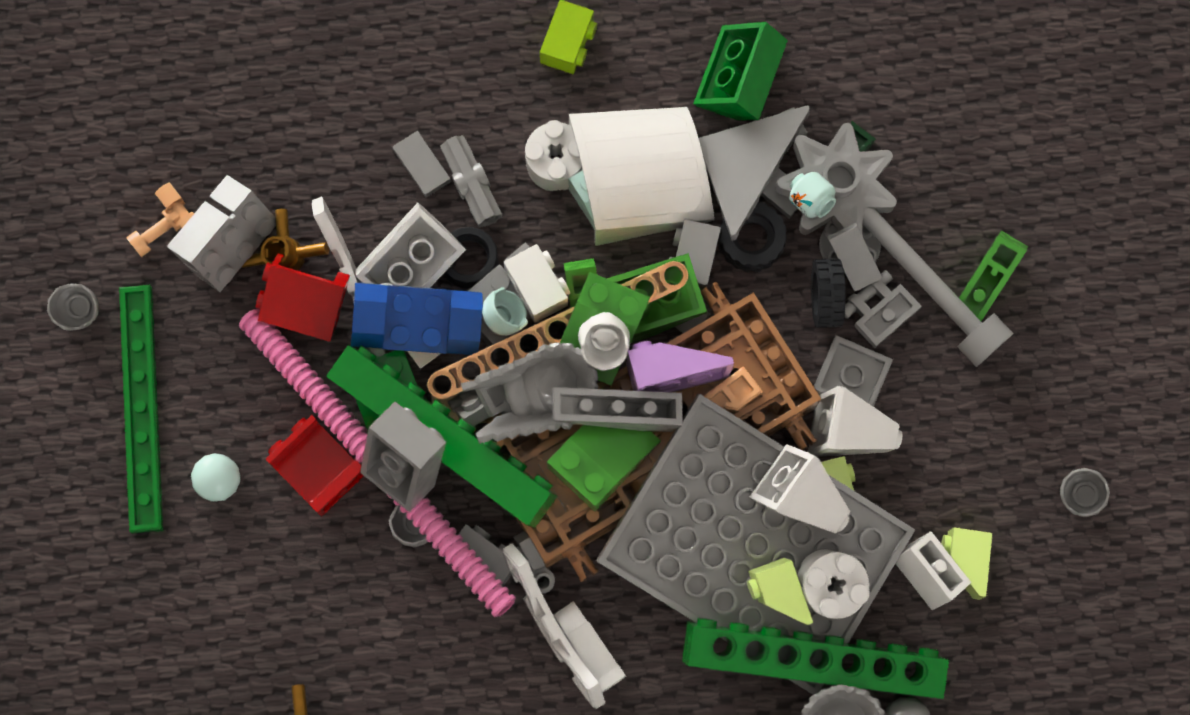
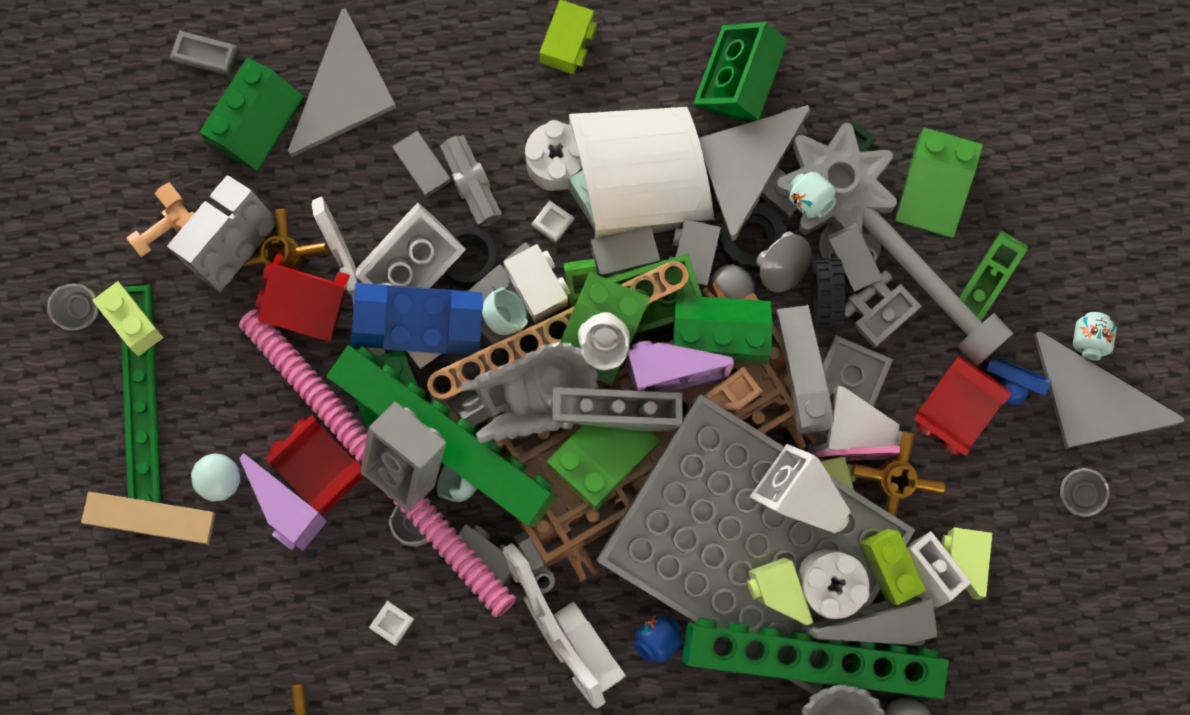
none -> tan tile [81,491,216,545]
none -> yellowish green brick [92,281,164,357]
none -> light grey tile [170,30,238,76]
none -> green slope [199,57,305,172]
none -> lavender slope [239,453,327,551]
none -> light grey tile [288,8,396,158]
none -> white tile [369,601,414,646]
none -> light aqua hair [436,465,477,502]
none -> white tile [532,200,574,244]
none -> light grey brick [591,226,660,279]
none -> blue head [634,615,682,663]
none -> green slope [672,295,772,364]
none -> light grey hair [707,264,755,299]
none -> light grey dish [757,232,812,292]
none -> light grey slope [776,305,834,434]
none -> light grey slope [802,594,937,646]
none -> bright pink window [813,446,900,461]
none -> pearl gold bar [851,431,945,517]
none -> lime brick [859,529,926,605]
none -> bright green slope [894,127,983,239]
none -> red panel [914,355,1011,456]
none -> blue tile [986,356,1052,405]
none -> light grey tile [1034,332,1185,449]
none -> light aqua head [1073,312,1117,361]

